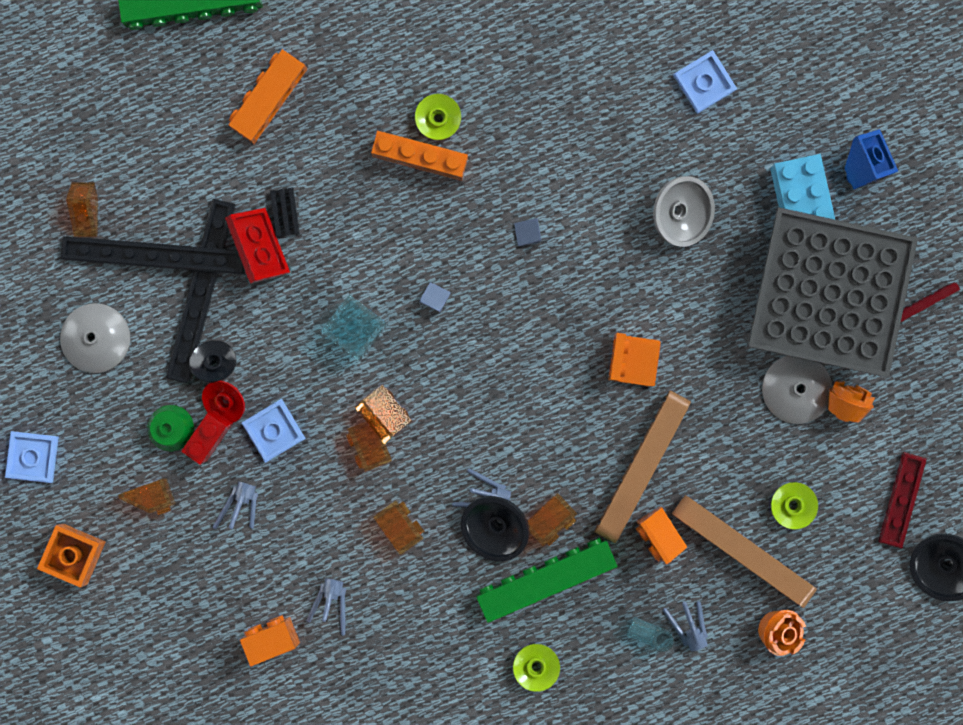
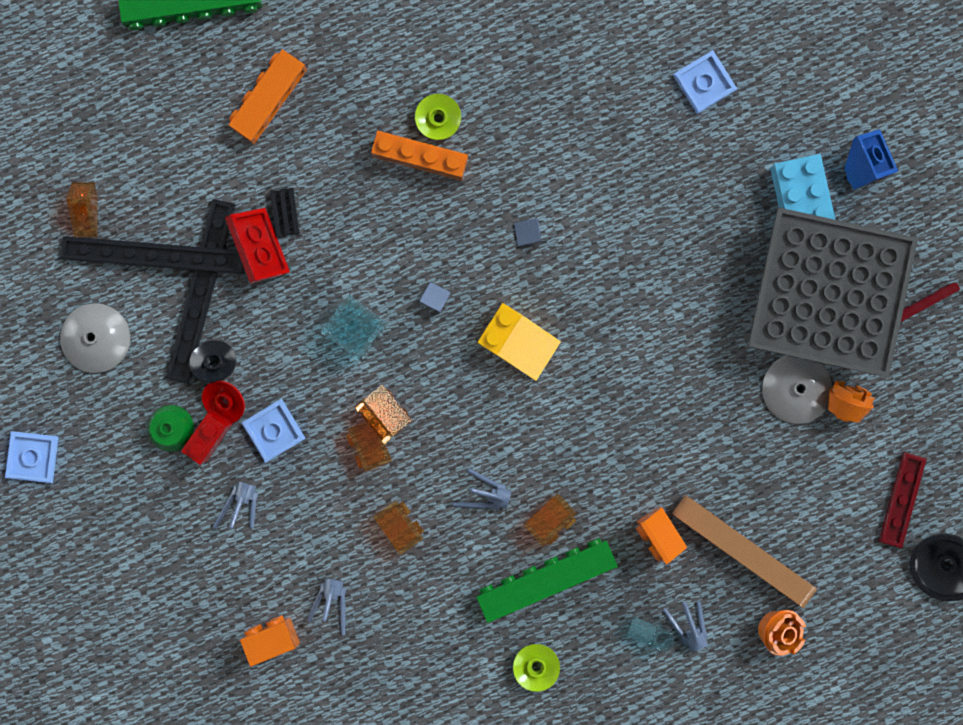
orange brick [37,524,106,588] -> none
clear orange slope [118,478,176,515] -> none
black dish [461,496,530,561] -> none
medium nougat beam [594,390,691,543] -> none
orange bracket [608,333,661,387] -> none
light grey dish [653,176,715,247] -> none
lime dish [771,482,818,529] -> none
none -> yellow slope [477,303,561,381]

